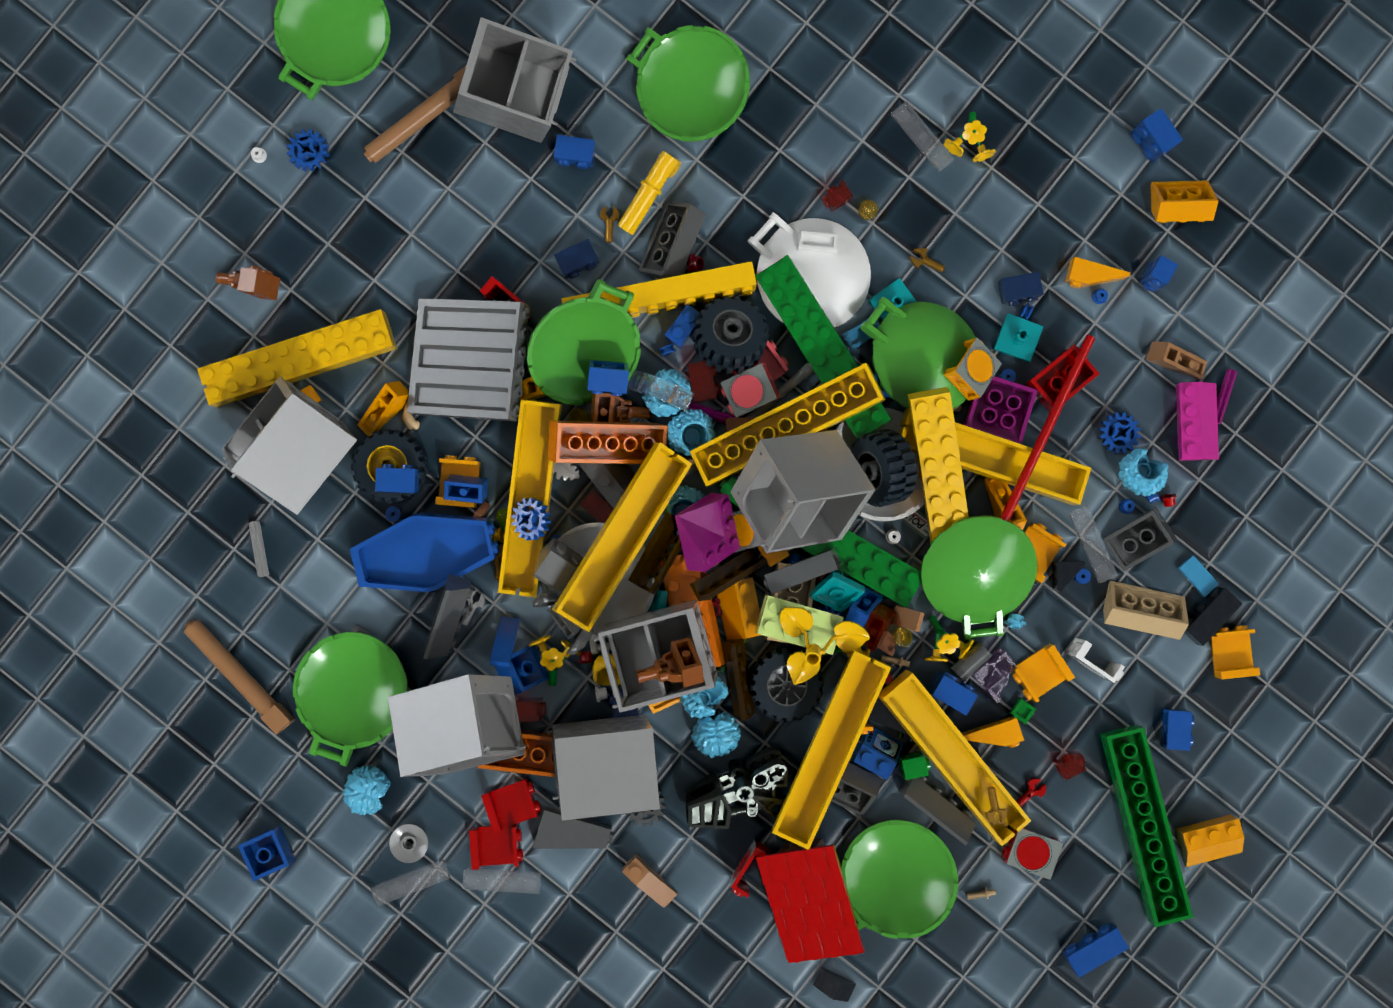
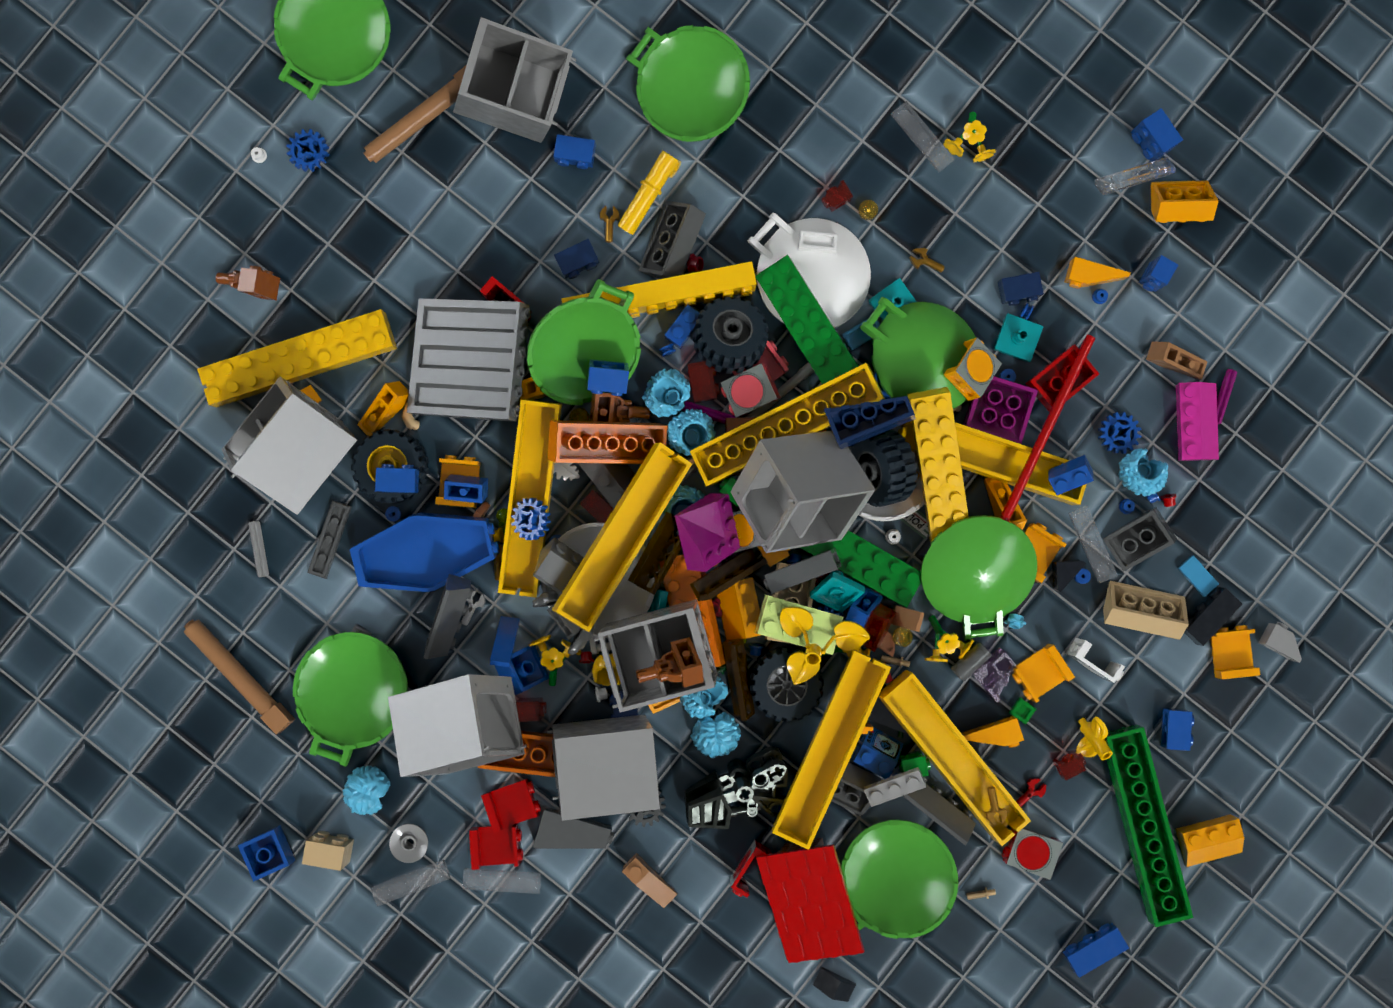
clear slope [627,370,694,411] -> none
blue brick [927,671,978,715] -> none
none -> tan brick [302,831,354,871]
none -> dark grey tile [307,500,352,579]
none -> blue piece [749,643,764,656]
none -> dark blue wedge [824,396,916,449]
none -> light grey plate [864,767,926,807]
none -> blue brick [1048,455,1094,495]
none -> yellow plant [1076,717,1113,760]
none -> clear plate [1095,157,1176,195]
none -> light grey slope [1258,622,1302,663]

